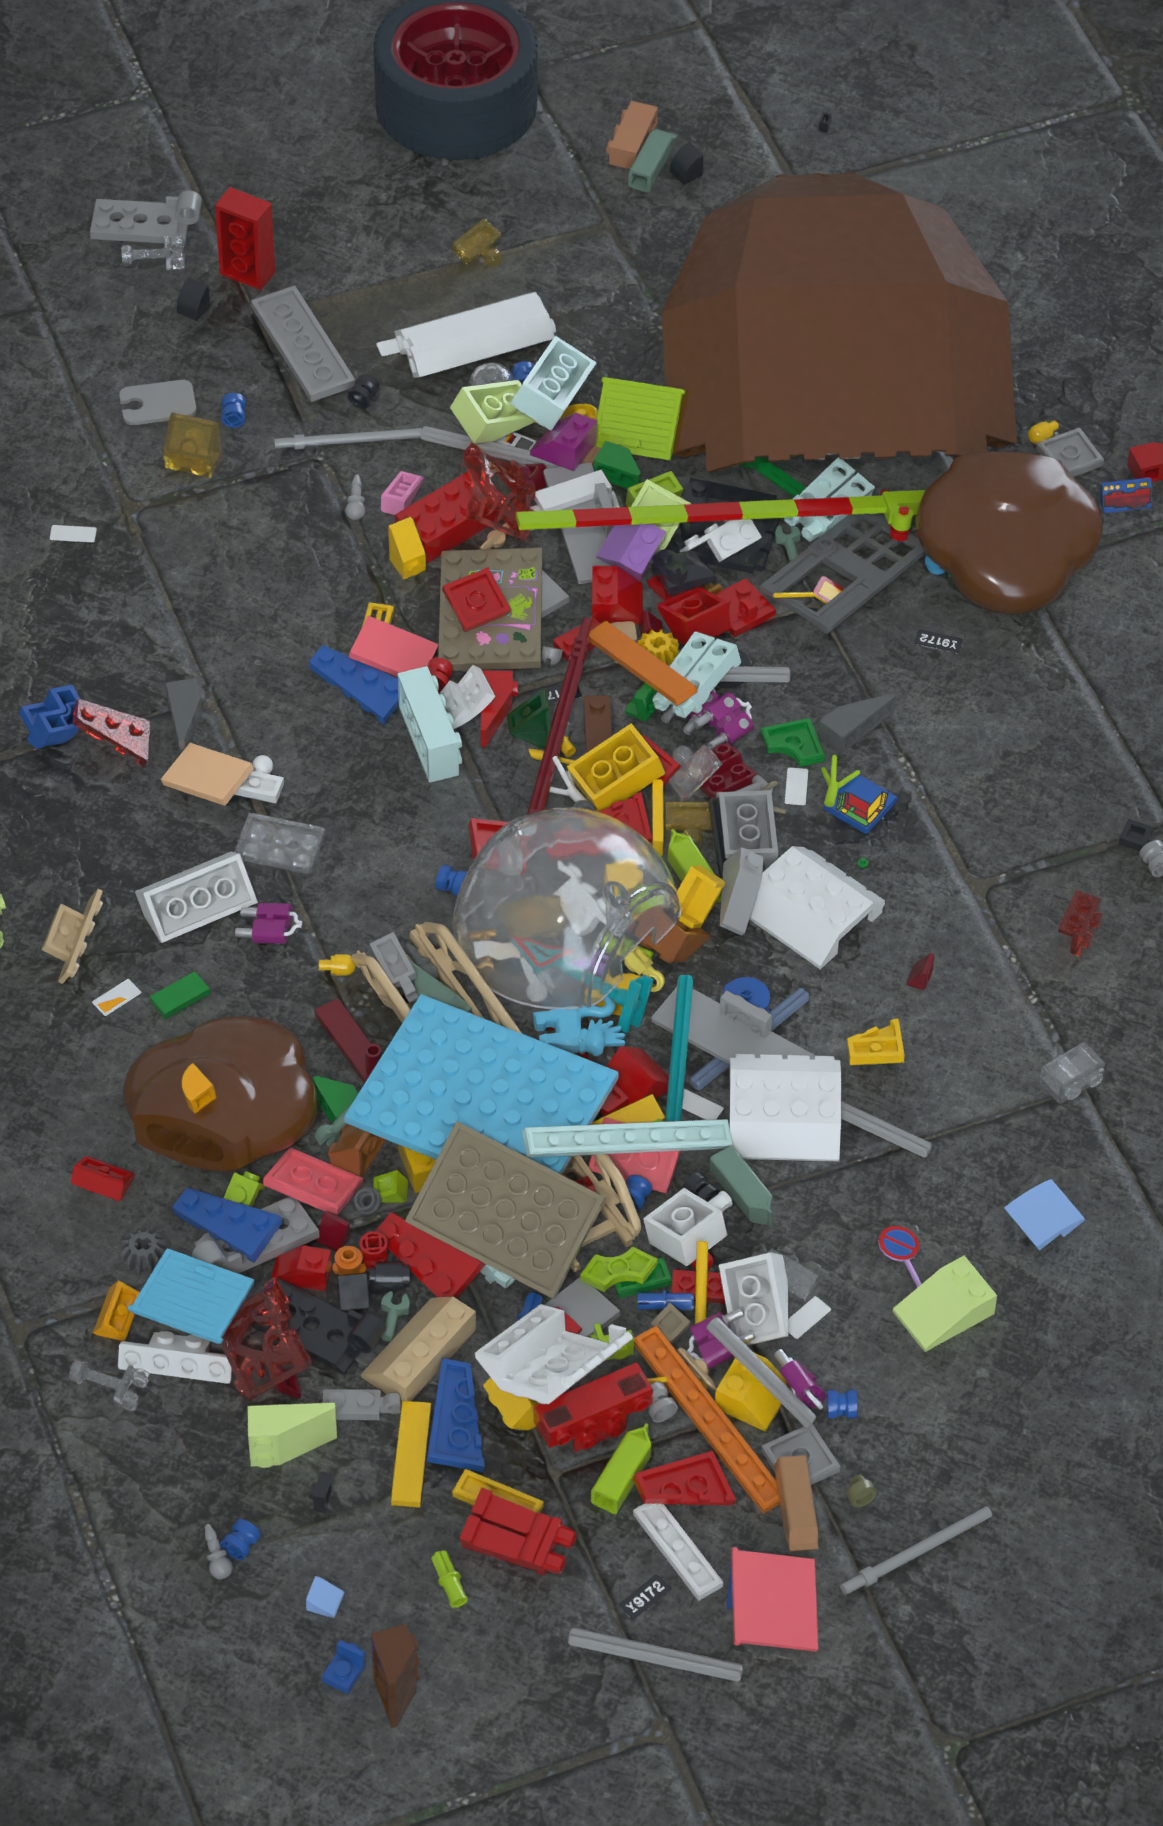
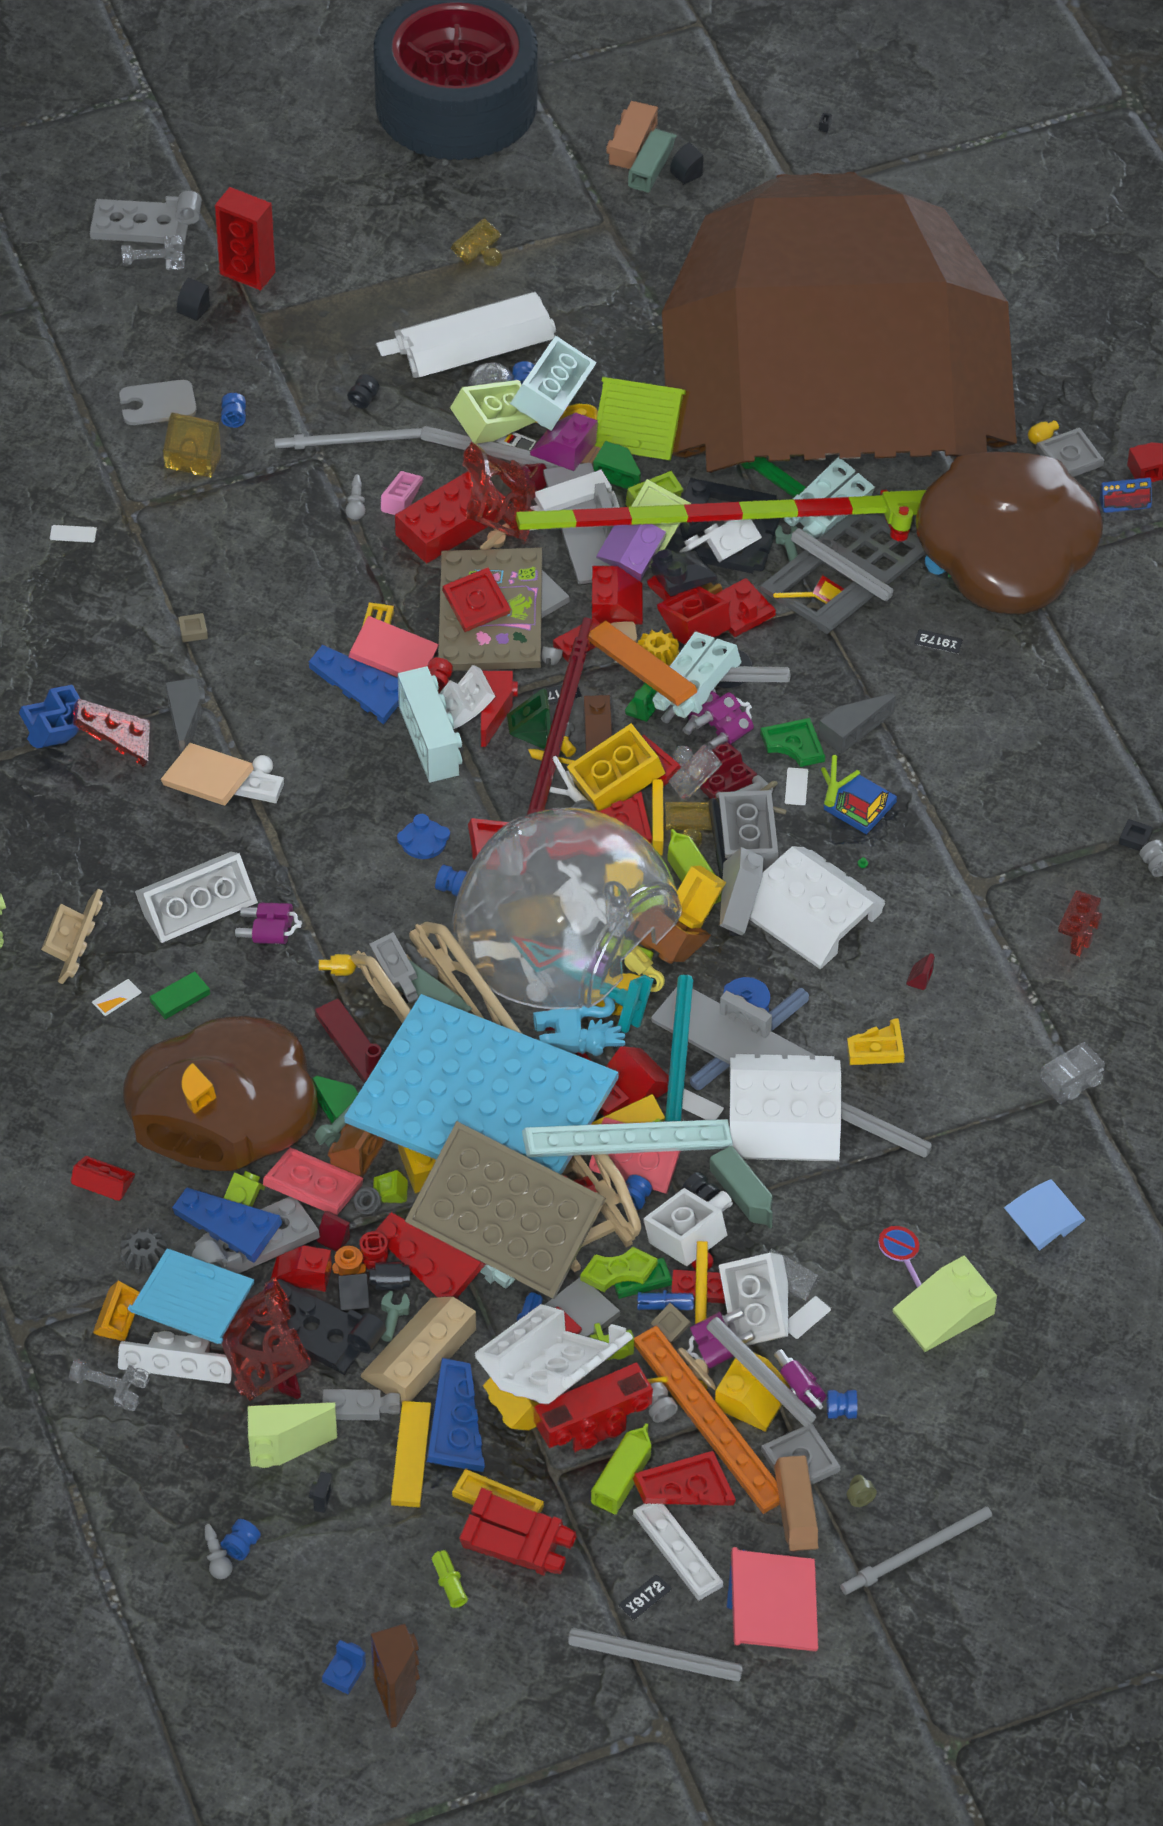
clear plate [234,812,325,874] -> none
light grey plate [251,286,355,402] -> none
light blue slope [306,1576,344,1618] -> none
yellow slope [388,517,426,579] -> none
dark red slope [639,610,663,637] -> none
none -> dark tan plate [178,613,208,642]
none -> blue piece [397,814,450,859]
none -> light grey axle [791,528,894,601]

